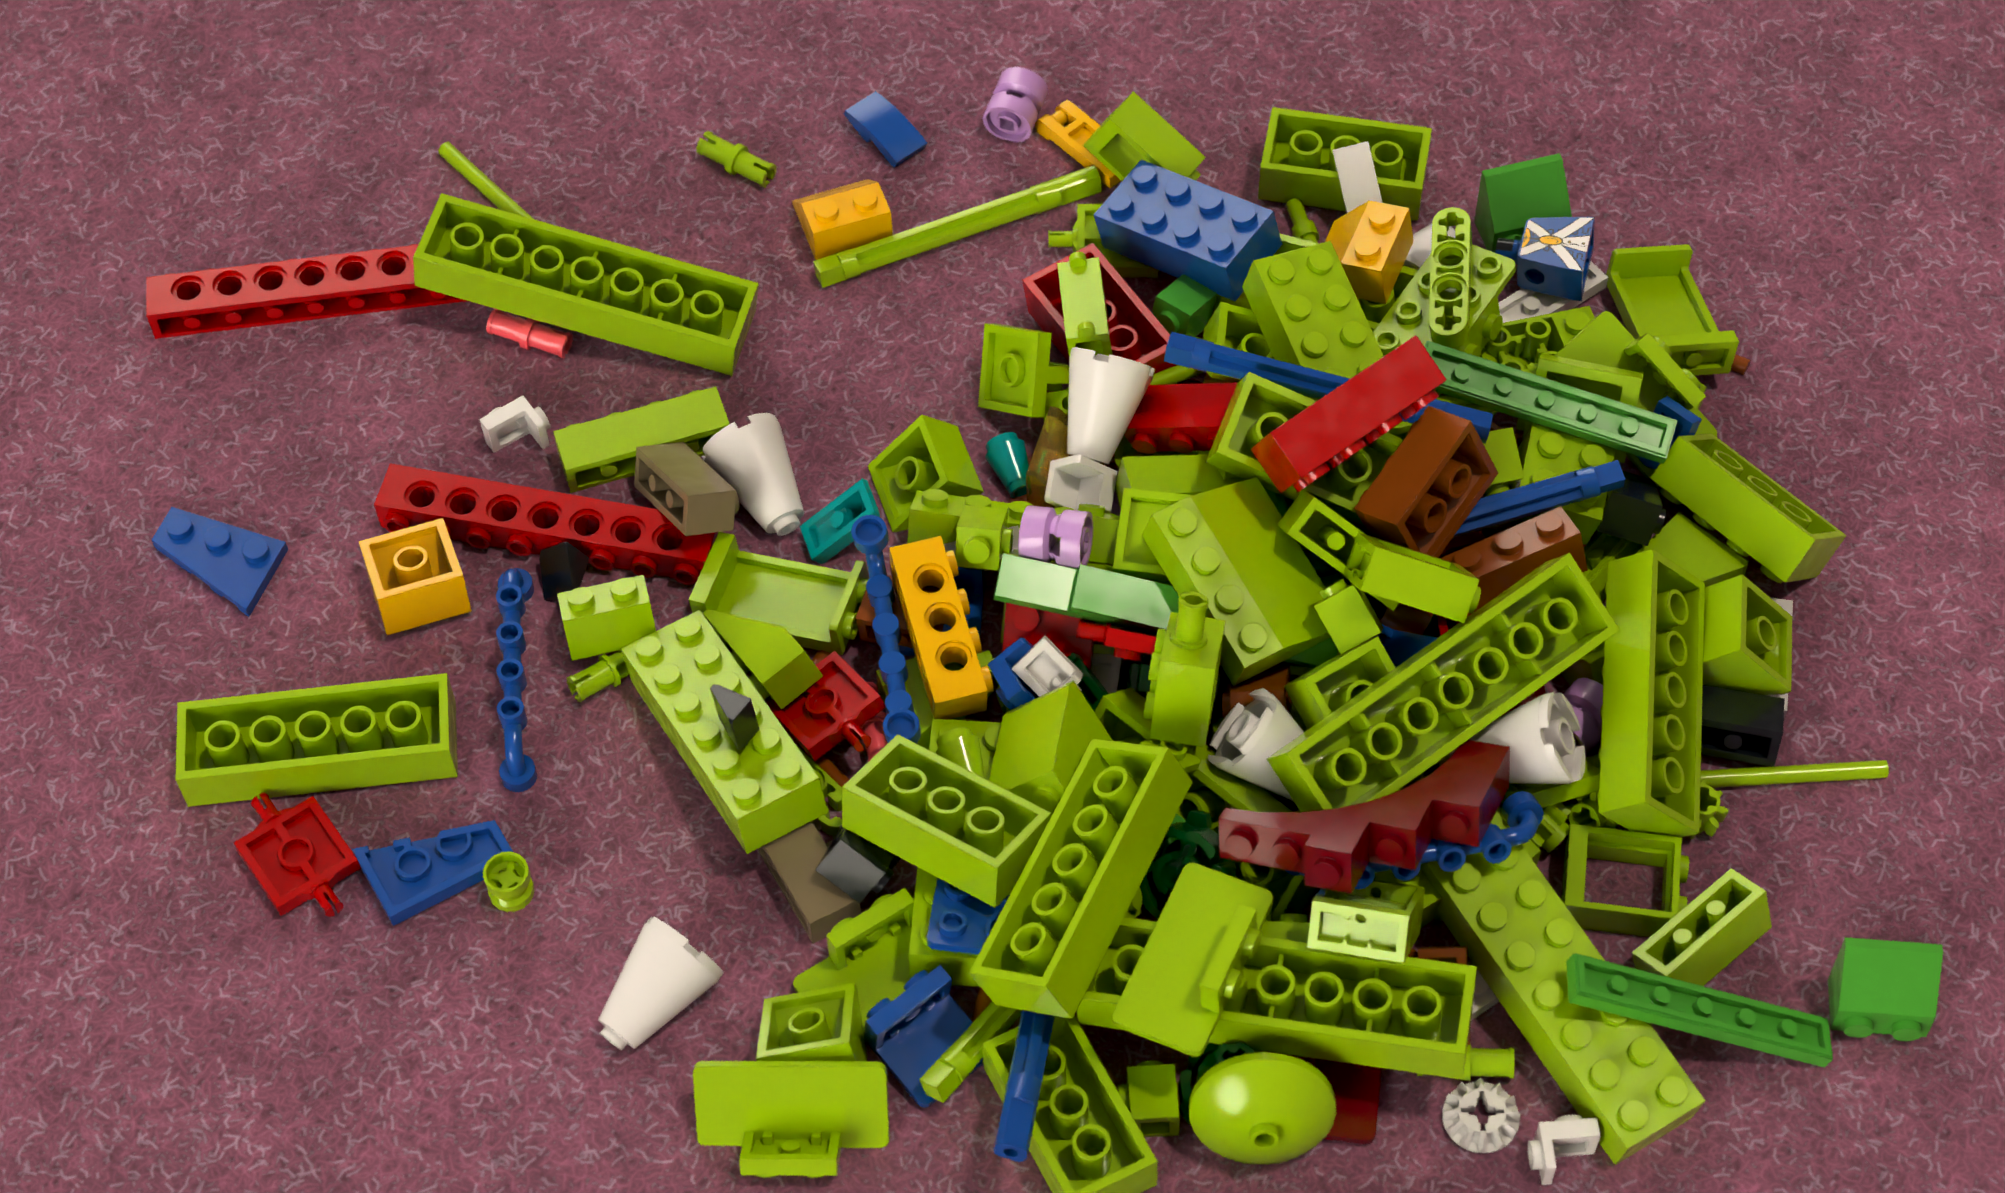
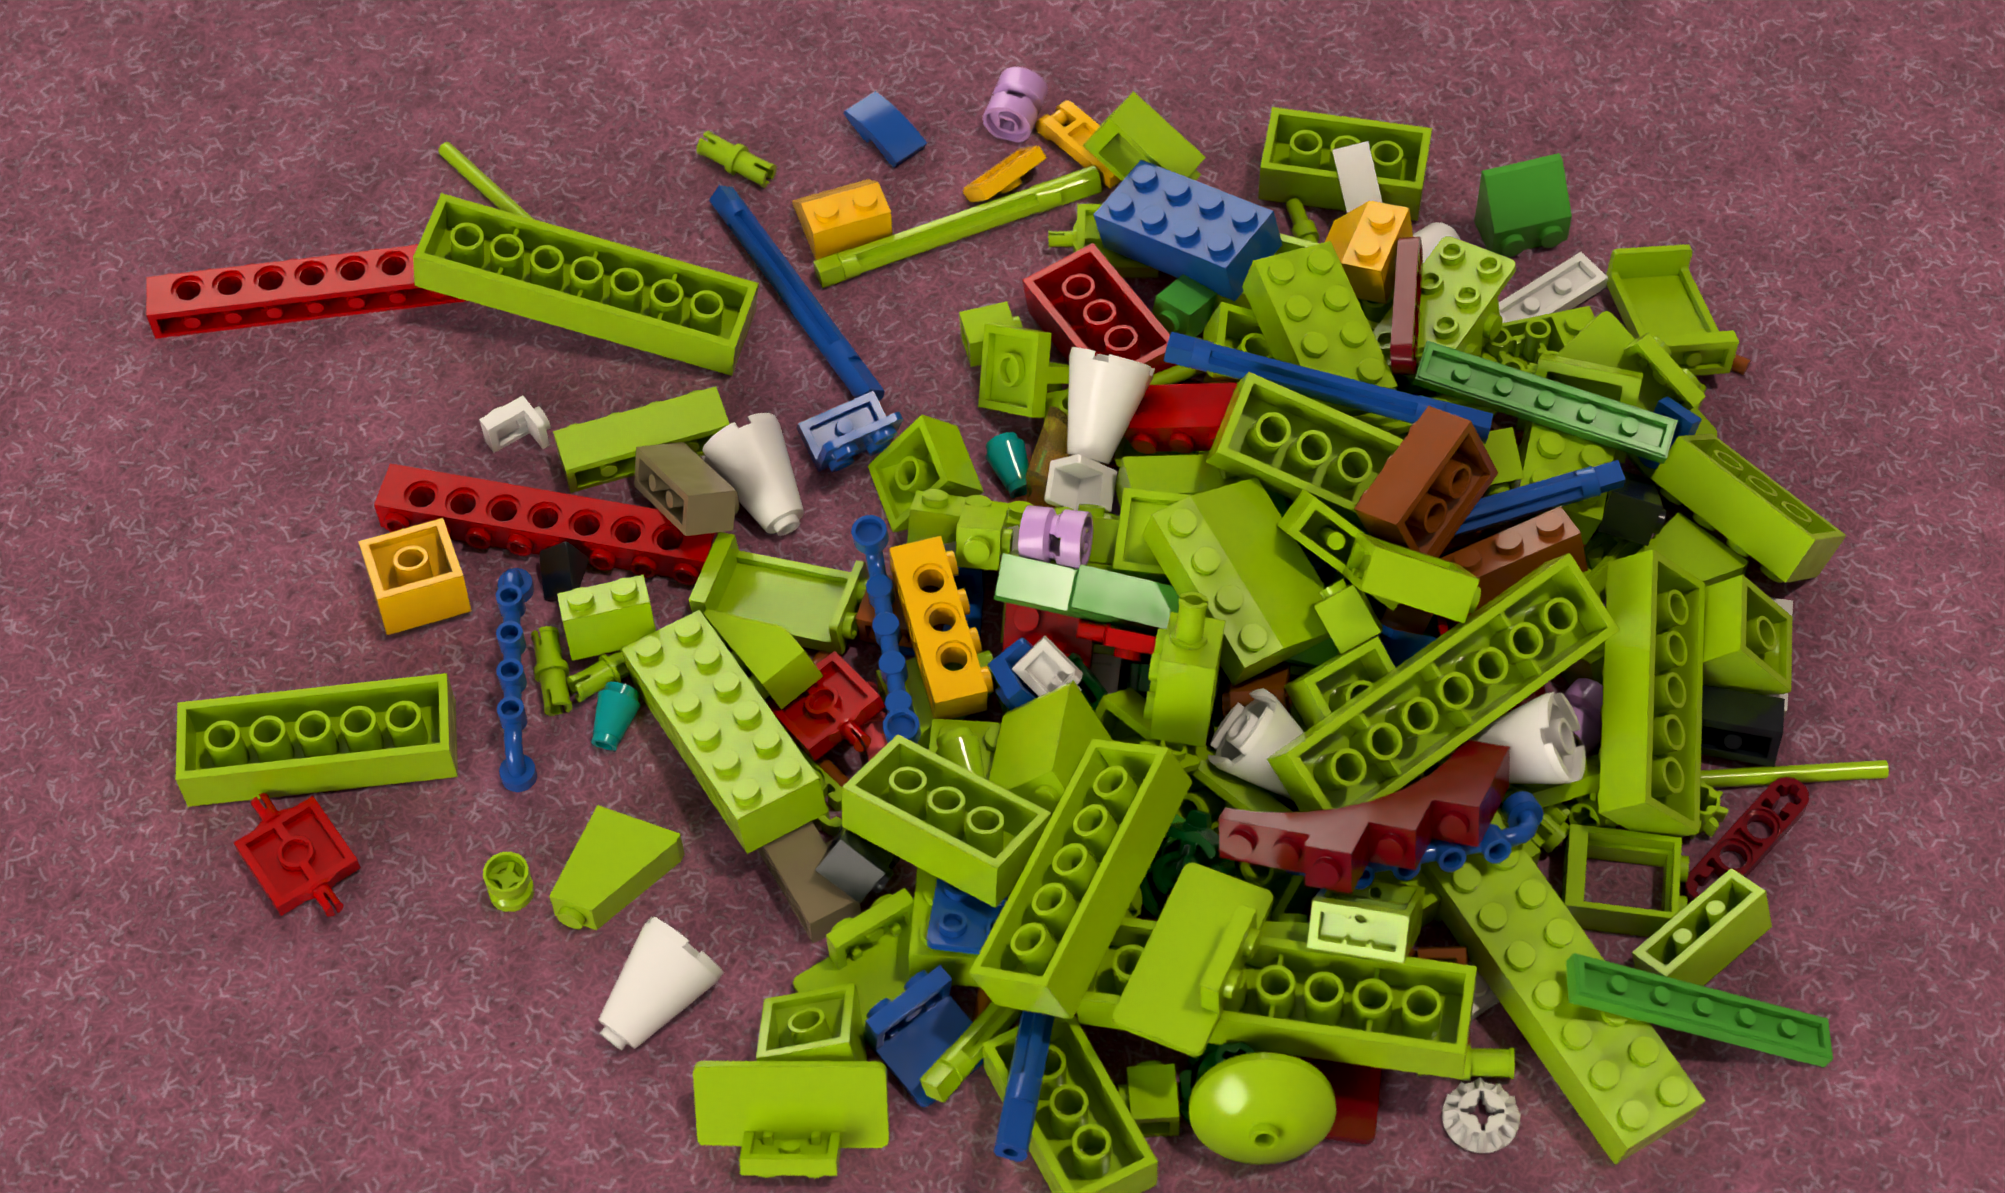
blue wing [152,507,288,617] -> none
blue wing [352,820,513,926] -> none
coral pin [486,309,573,359] -> none
slope [710,684,759,751] -> none
teal slope [800,478,880,564] -> none
lime brick [1057,252,1112,356] -> none
red brick [1250,335,1447,494] -> none
lime beam [1429,207,1472,348] -> none
blue torso [1495,217,1595,301] -> none
white bracket [1528,1115,1600,1185] -> none
bright green slope [1828,937,1943,1041] -> none
none -> lime pin [531,626,573,716]
none -> lime slope [549,805,685,930]
none -> teal cone [591,682,641,751]
none -> blue piece [709,185,885,401]
none -> bracket [796,391,903,472]
none -> lime brick [959,301,1023,367]
none -> yellow plate [962,146,1046,202]
none -> beam [1390,236,1423,376]
none -> dark red beam [1683,777,1809,904]

